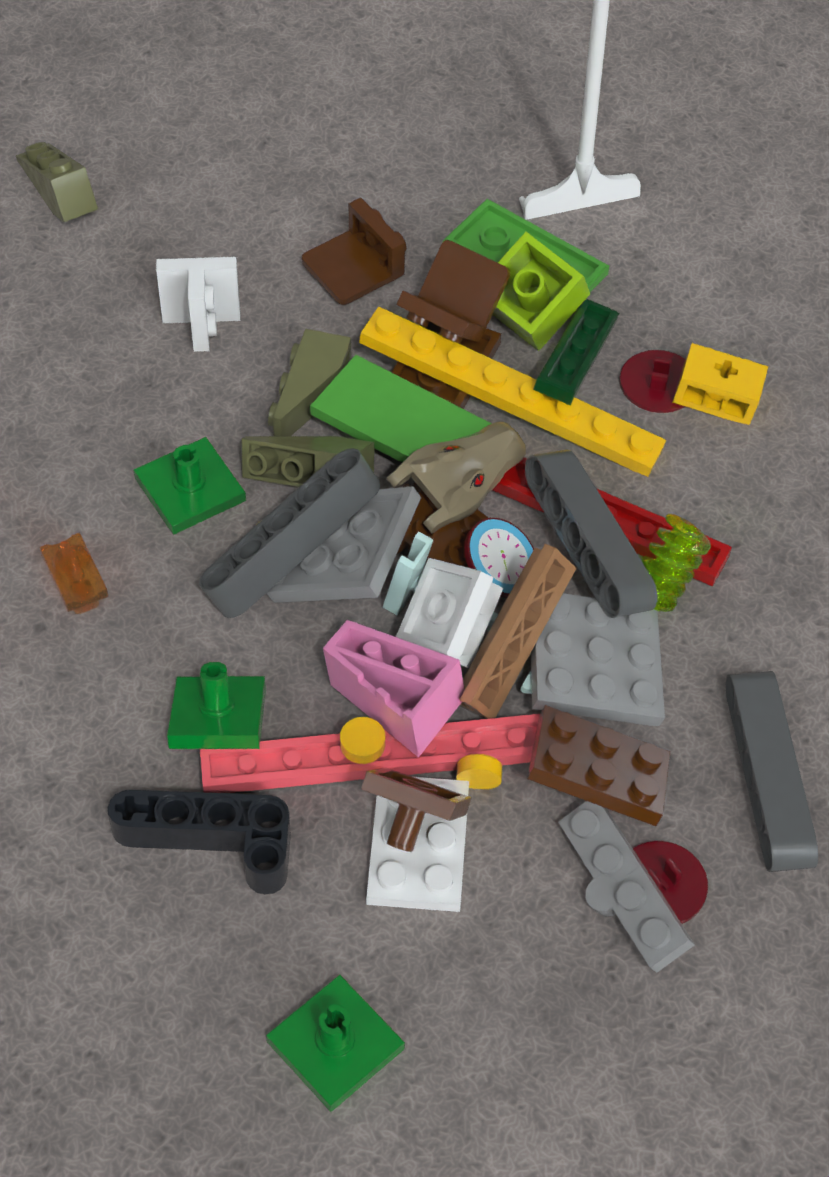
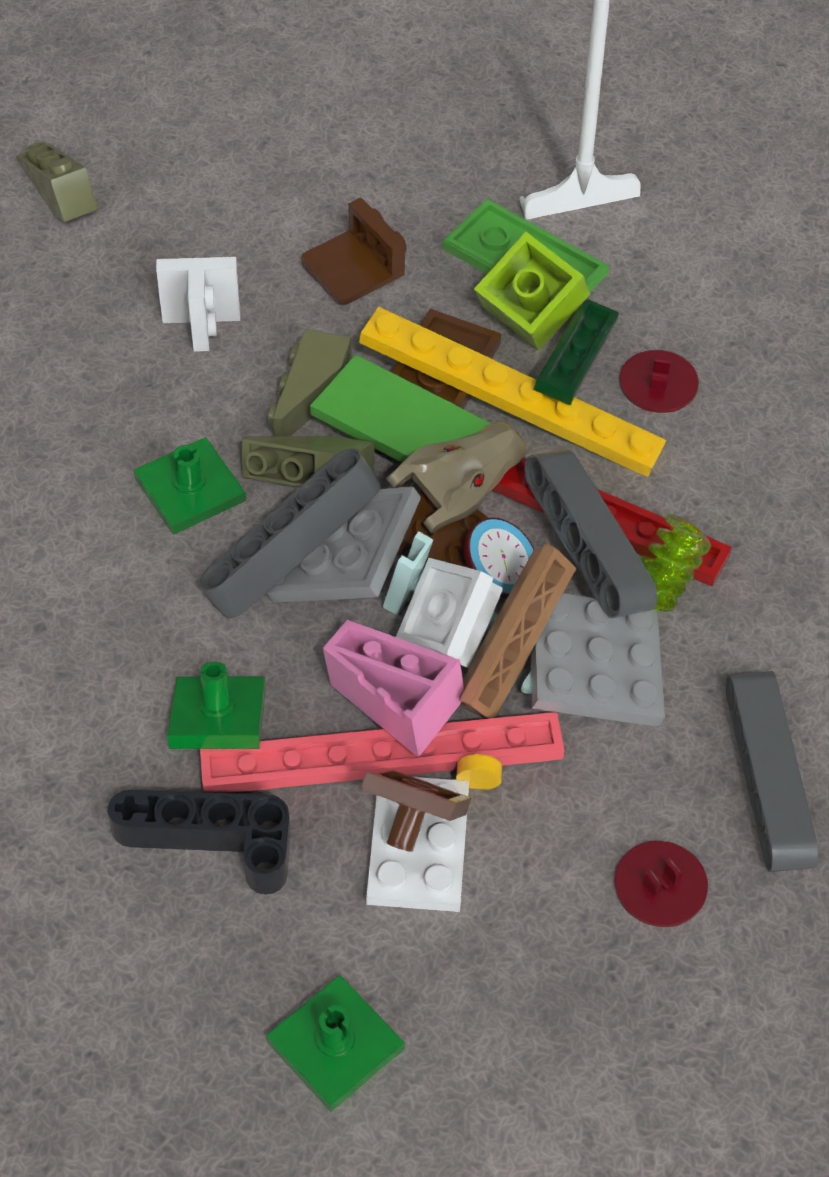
clear orange hips [39,532,109,614] -> none
yellow tile [340,717,385,764] -> none
reddish brown bracket [396,240,510,344] -> none
reddish brown plate [527,705,670,826] -> none
light grey hinge [558,801,695,973] -> none
yellow brick [673,343,768,425] -> none

